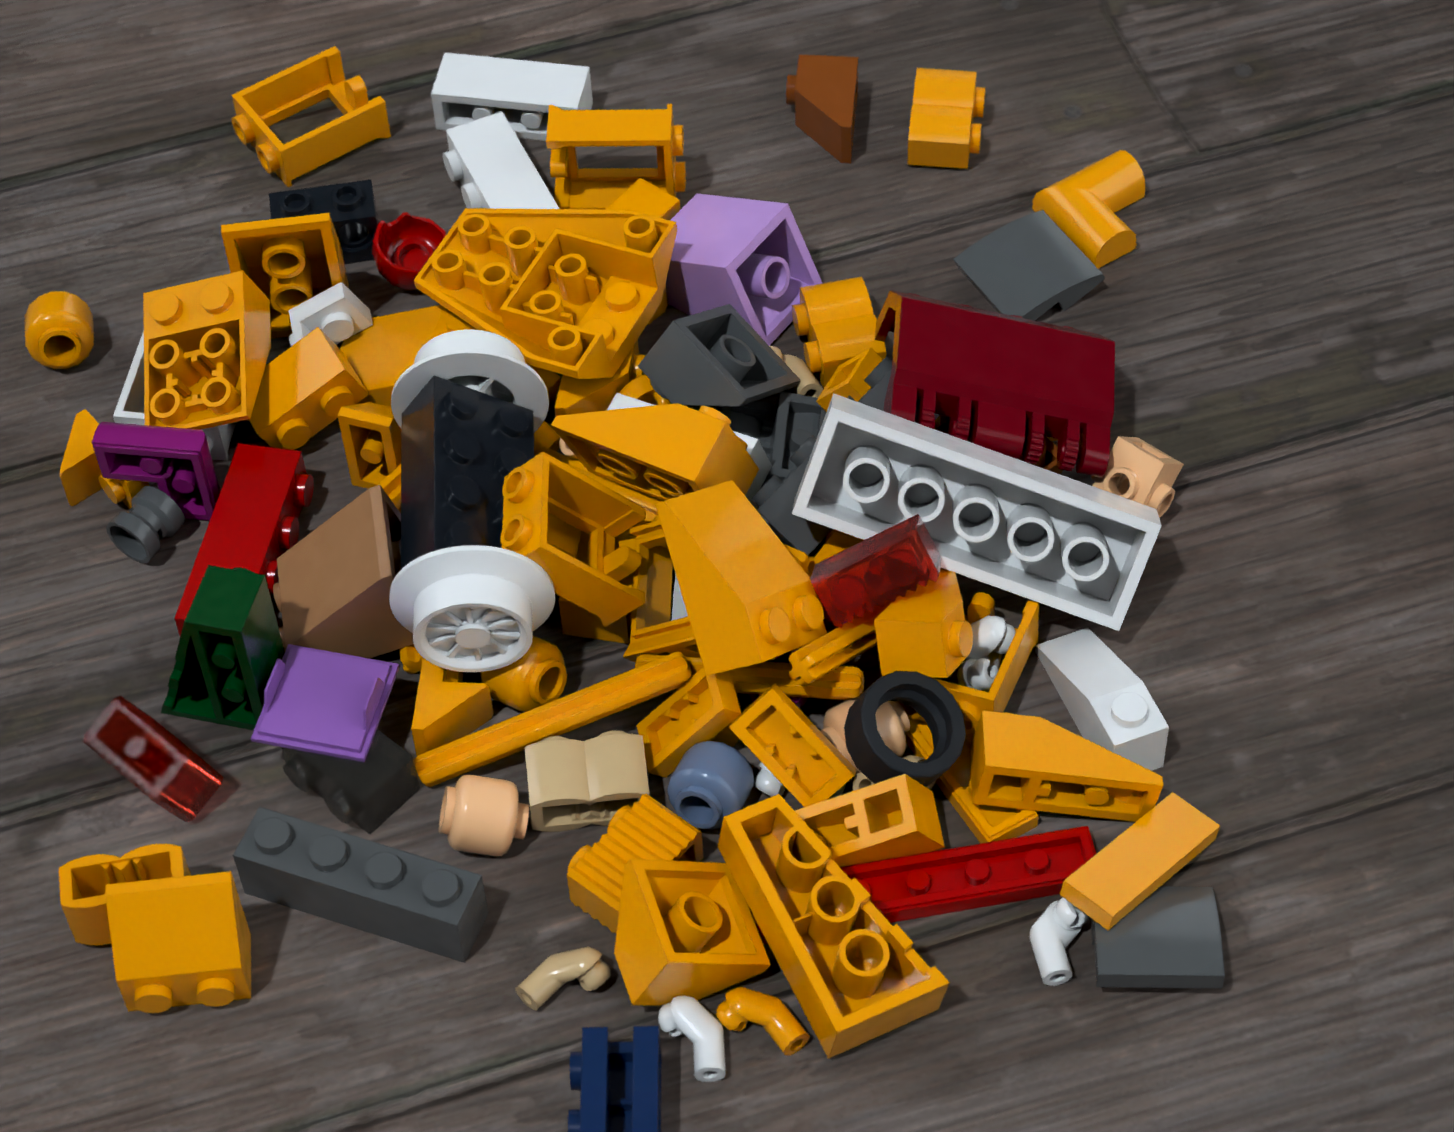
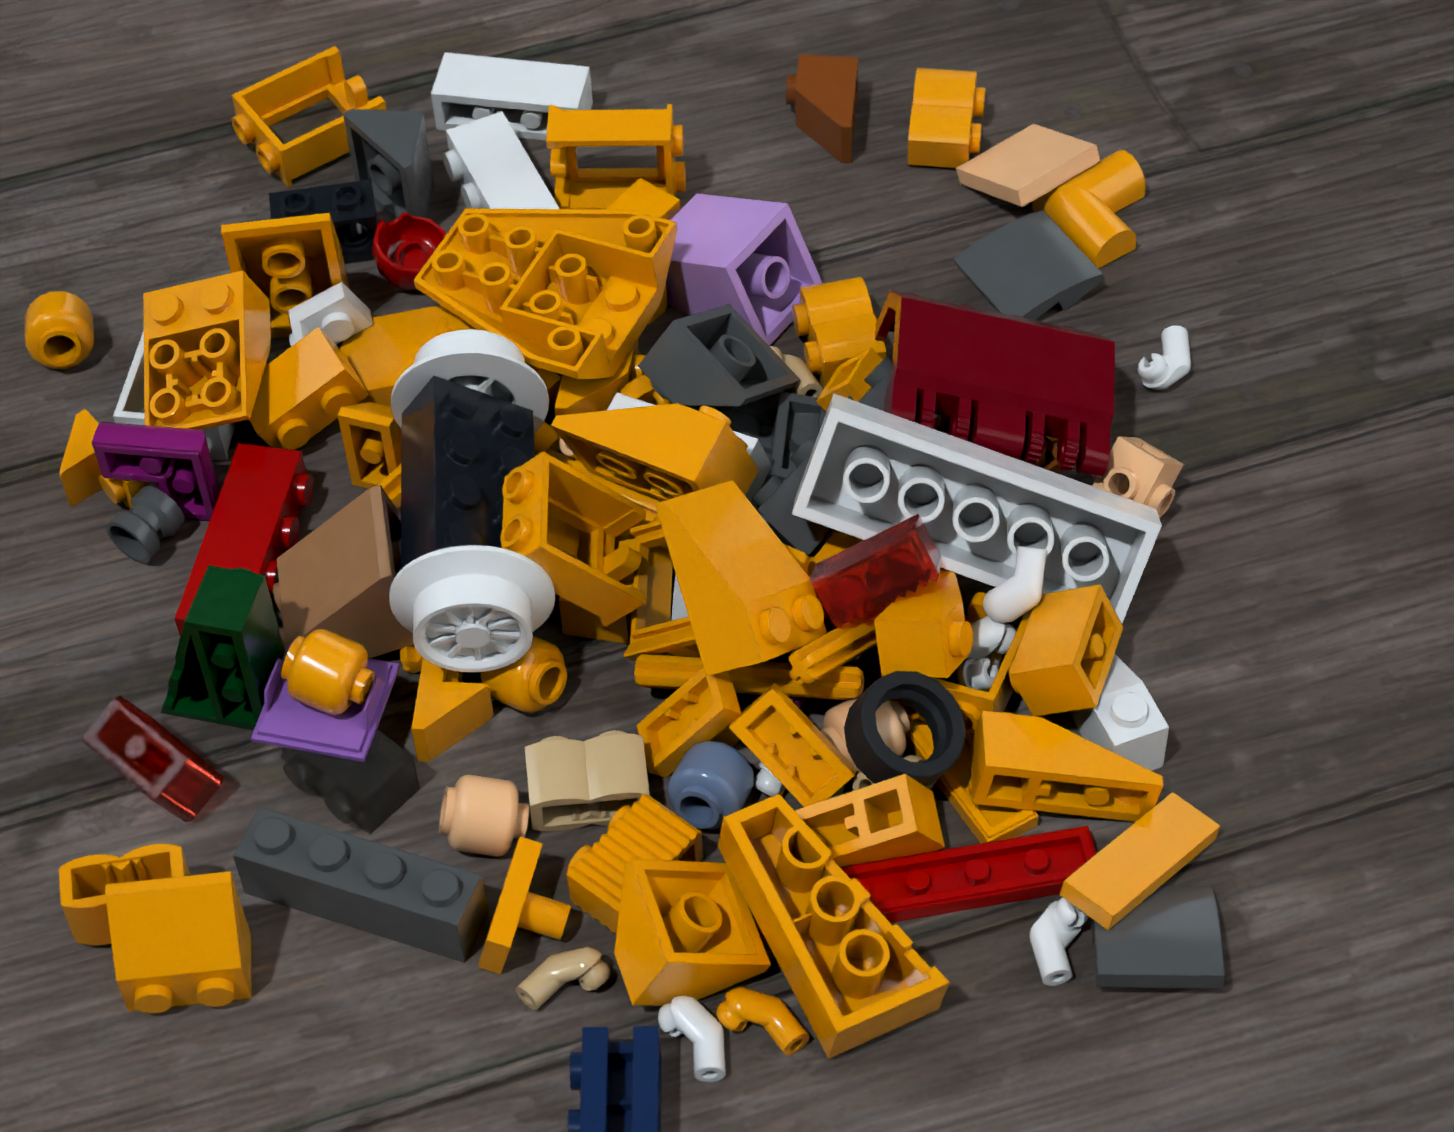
light orange axle [414,651,692,787] -> none
none -> light orange head [281,629,375,716]
none -> dark grey slope [343,109,434,220]
none -> light orange tile [477,836,571,975]
none -> light nougat tile [956,124,1100,207]
none -> white arm [983,546,1047,623]
none -> light orange brick [1009,584,1123,716]
none -> white arm [1138,325,1191,390]

